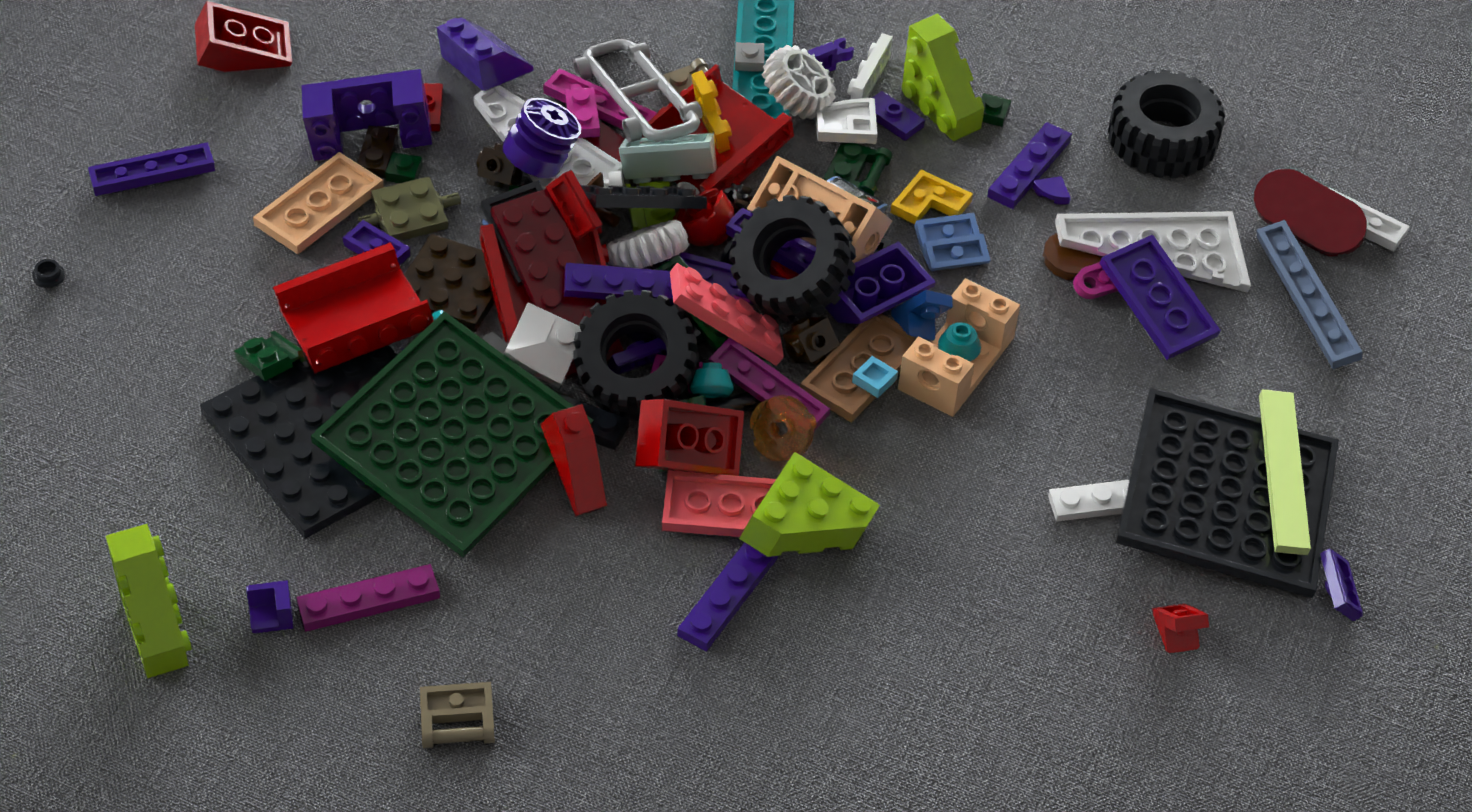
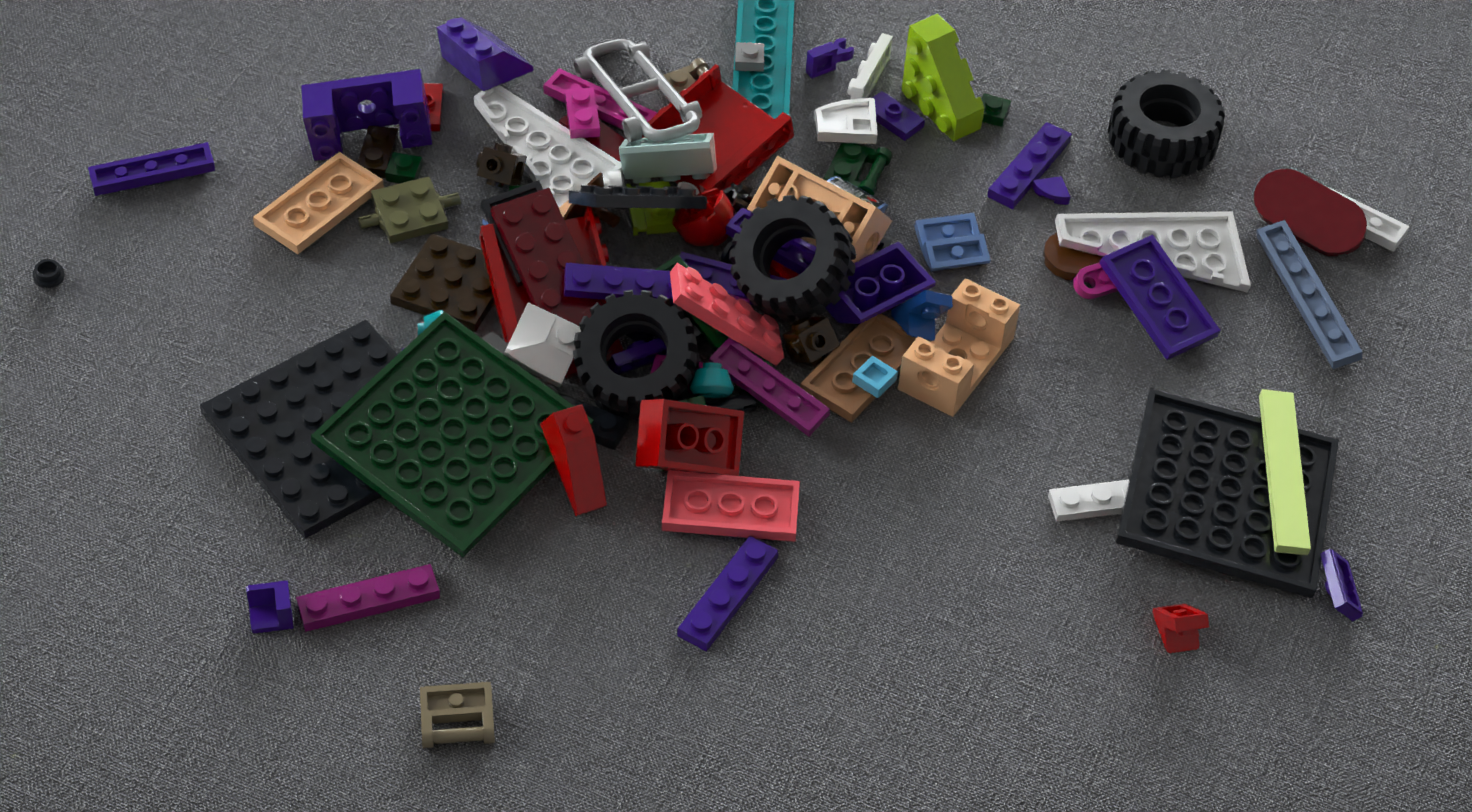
lime brick [105,524,192,679] -> none
red slope [195,1,292,72] -> none
dark green plate [234,331,306,381] -> none
red panel [273,242,433,373] -> none
dark purple plate [343,220,411,266] -> none
dark purple wheel [503,98,581,179] -> none
red plate [545,170,603,241] -> none
white gear [607,220,689,269] -> none
yellow plate [691,70,732,153] -> none
lime brick [739,452,880,557] -> none
clear orange plate [750,395,816,461] -> none
white gear [762,45,836,120] -> none
yellow plate [890,170,973,224] -> none
teal cone [938,322,981,361] -> none

